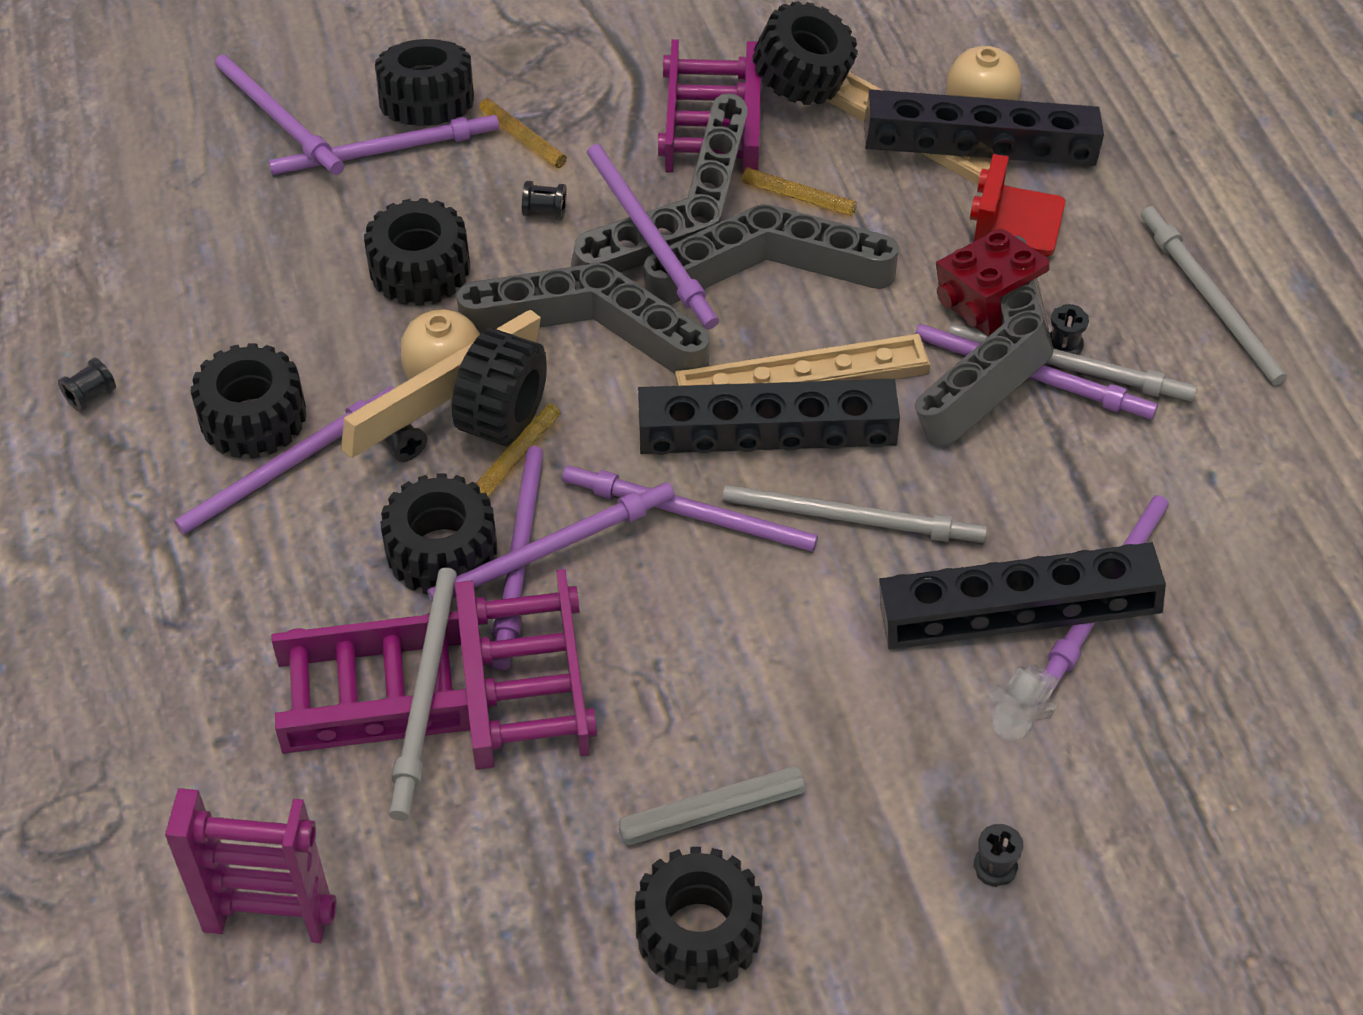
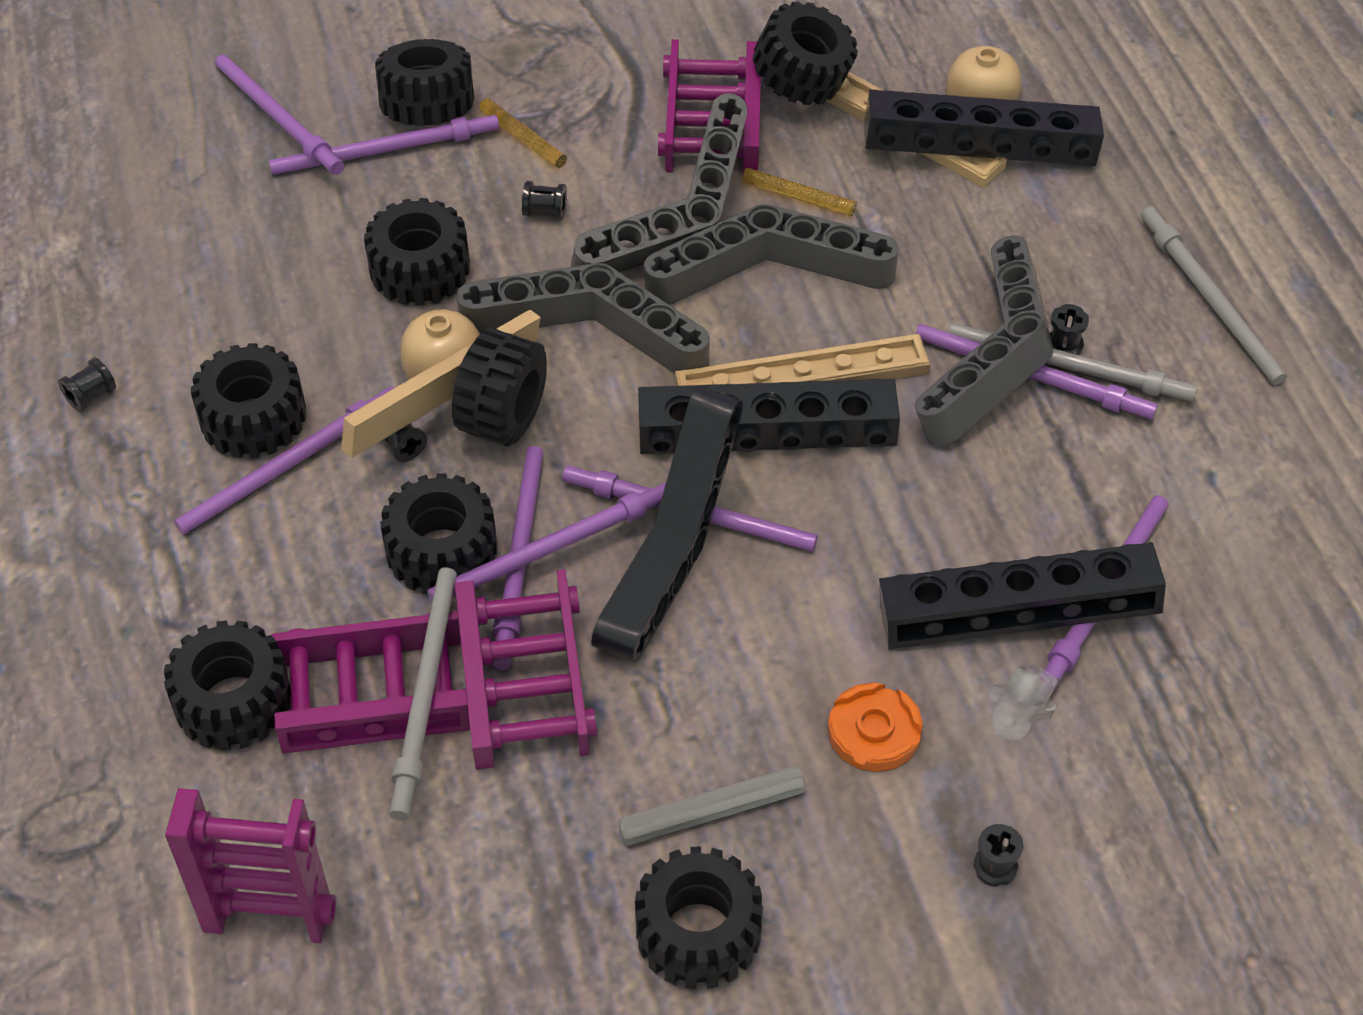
clear yellow bar [476,403,561,496] -> none
medium lavender bar [587,144,719,330] -> none
light grey bar [723,484,987,544] -> none
dark red bracket [936,229,1050,337] -> none
red bracket [970,154,1066,257] -> none
none -> black tyre [164,620,291,750]
none -> black beam [591,386,743,663]
none -> orange tile [827,682,923,772]

